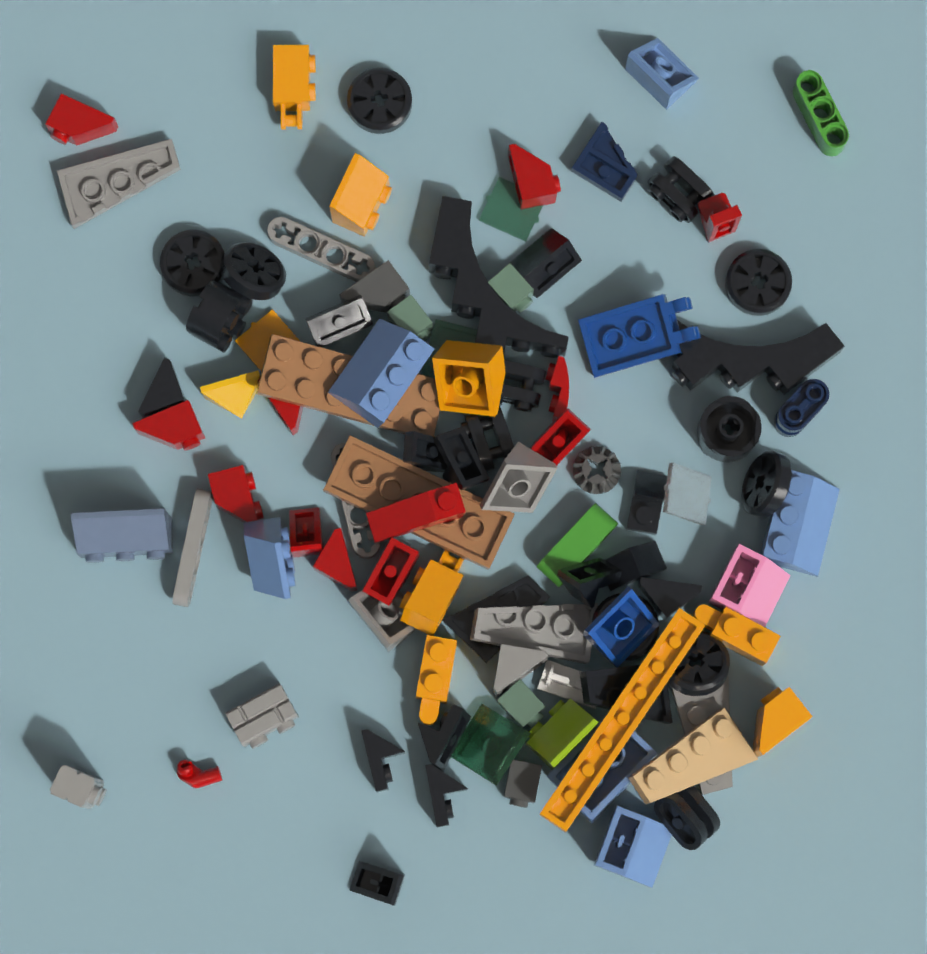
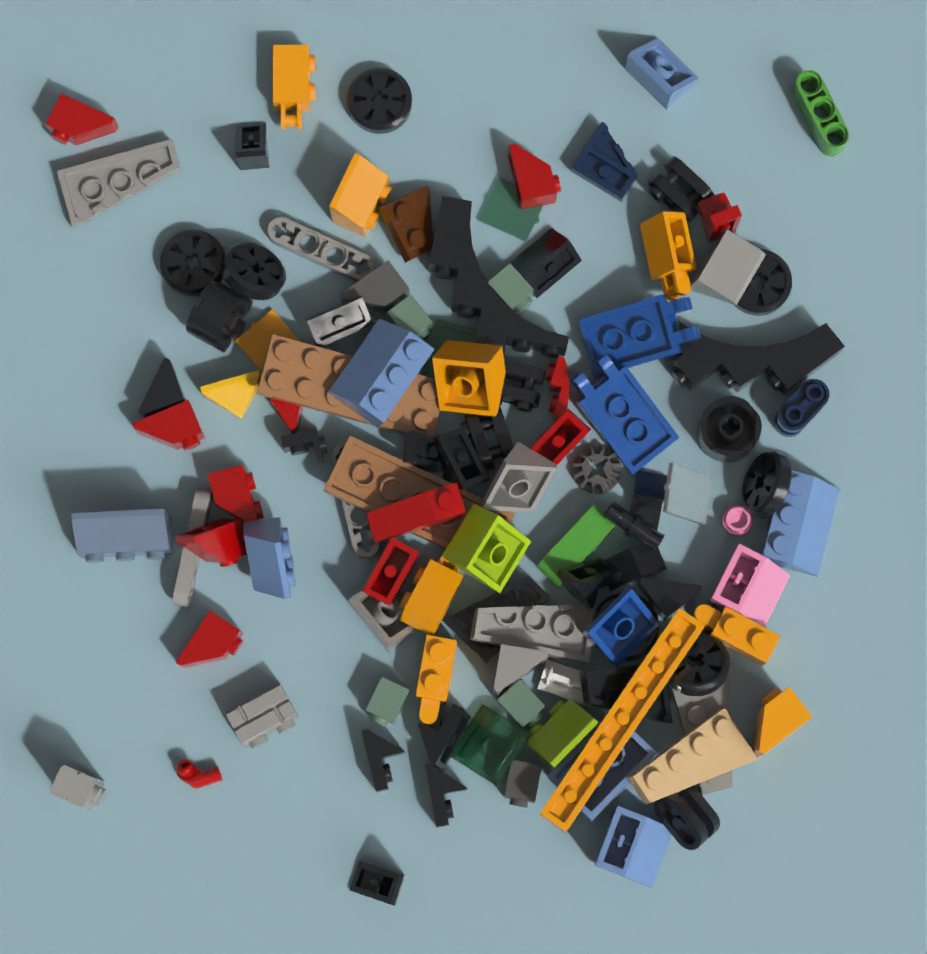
red slope [289,507,324,558] -> none
red slope [313,528,358,592] -> none
none -> red slope [175,518,247,567]
none -> red slope [175,610,244,668]
none -> black slope [236,123,270,170]
none -> black bracket [280,428,328,463]
none -> sand green brick [366,677,410,727]
none -> reddish brown wing [378,185,433,263]
none -> lime slope [442,504,531,593]
none -> blue tile [569,354,679,475]
none -> black pin [603,501,665,551]
none -> light orange brick [640,211,697,301]
none -> light grey slope [690,229,766,305]
none -> bright pink plate [722,505,753,536]

